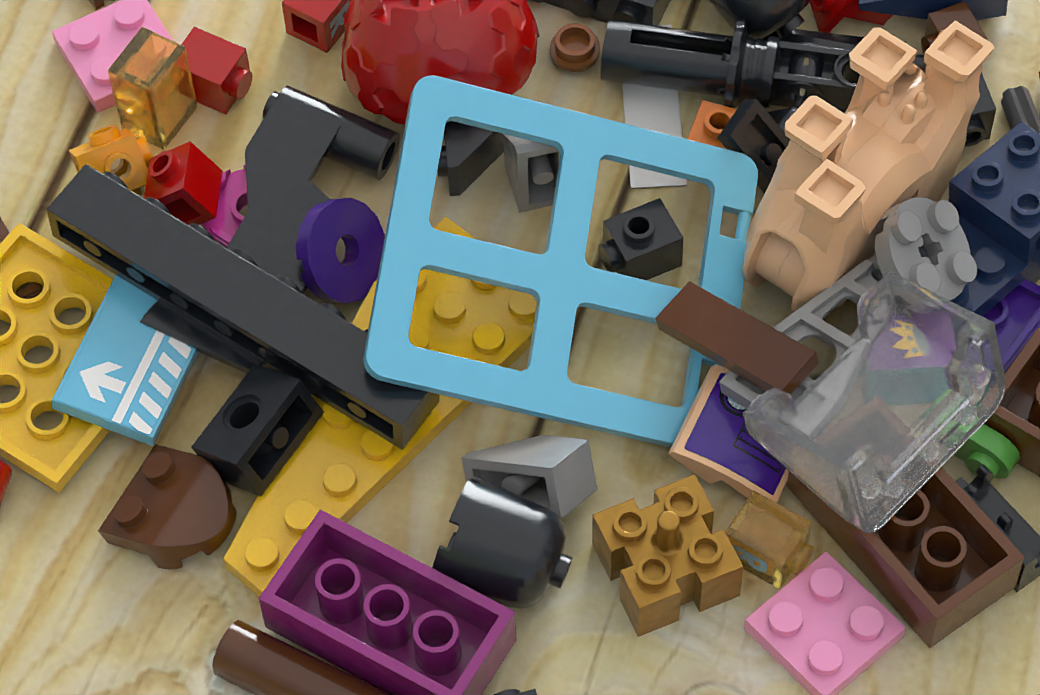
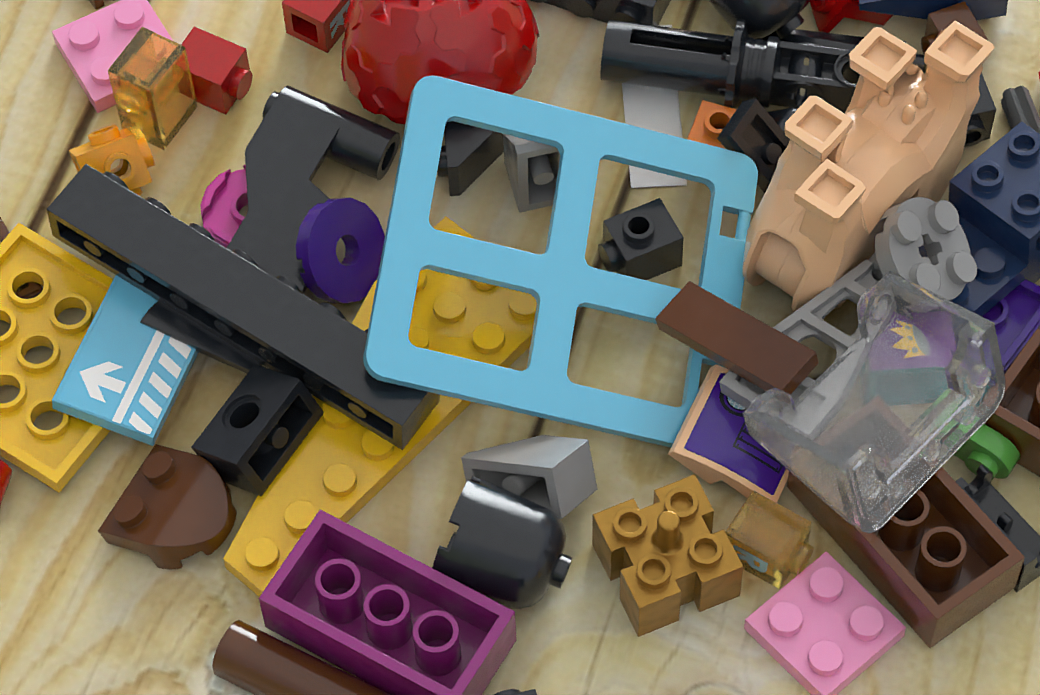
red brick [144,141,223,225] -> none
dark orange plate [550,23,600,72] -> none

